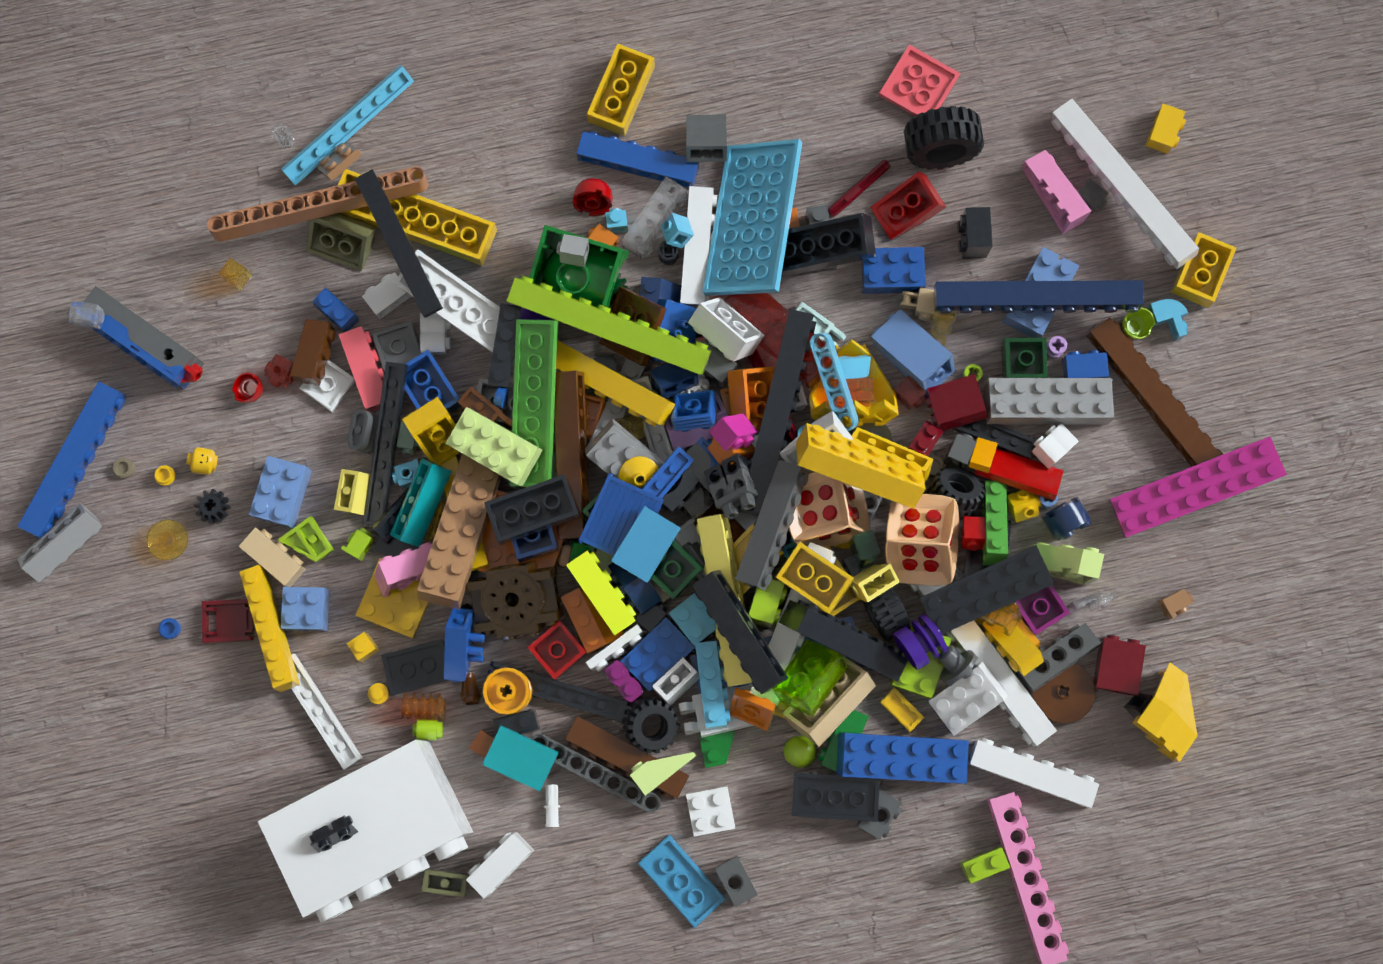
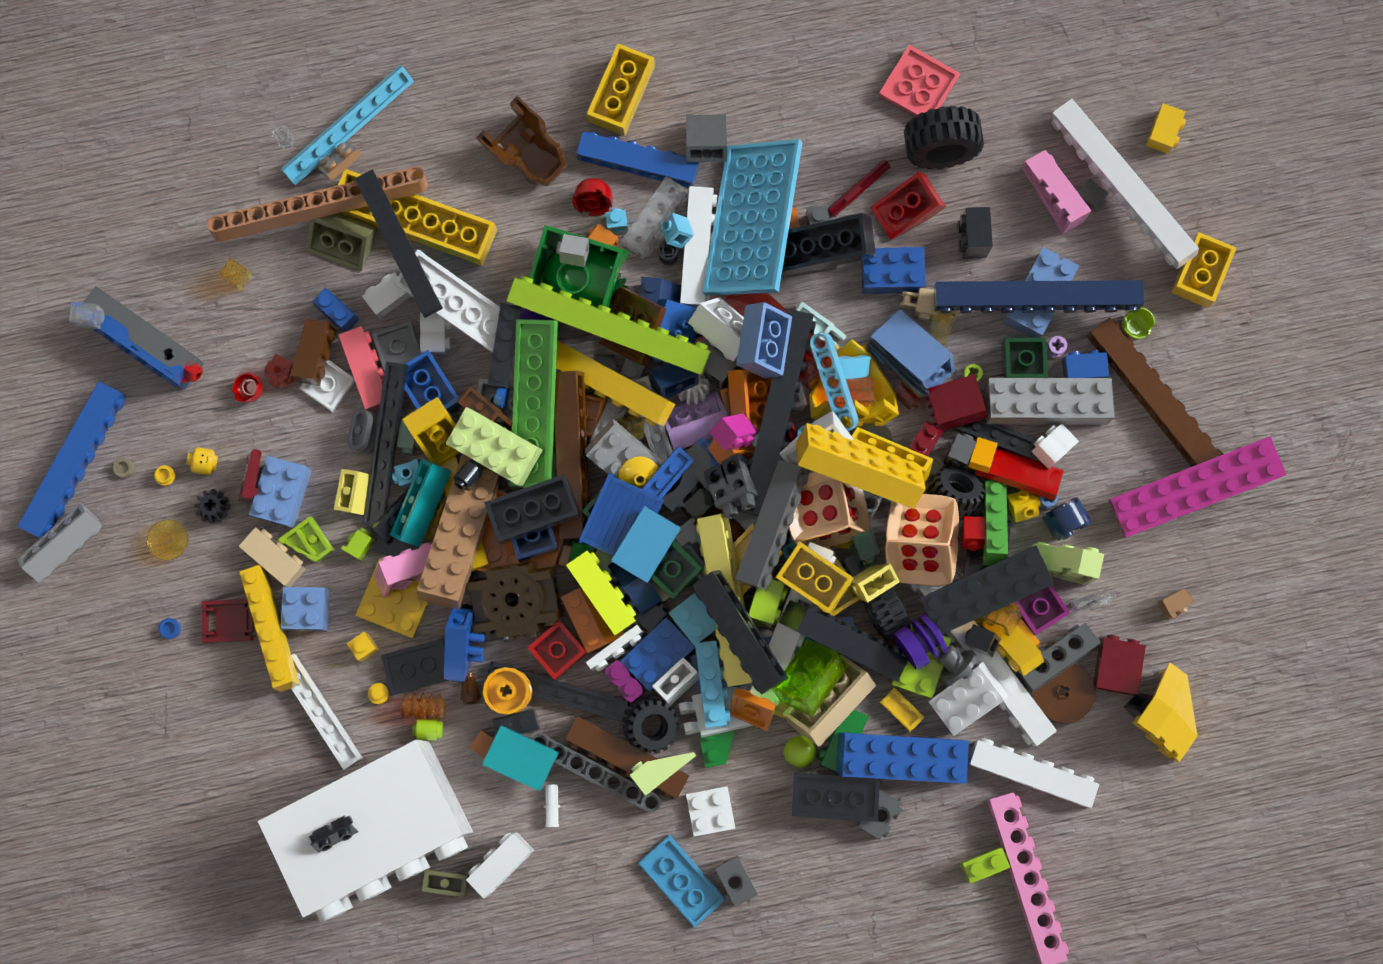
blue brick [671,390,717,432] -> none
medium azure brick [1146,299,1188,341] -> none
none -> dark red container [238,449,262,503]
none -> black brick [453,459,483,491]
none -> reddish brown animal [476,96,567,186]
none -> medium blue brick [736,302,792,378]
none -> black axle [866,339,929,400]
none -> black brick [964,624,1001,657]

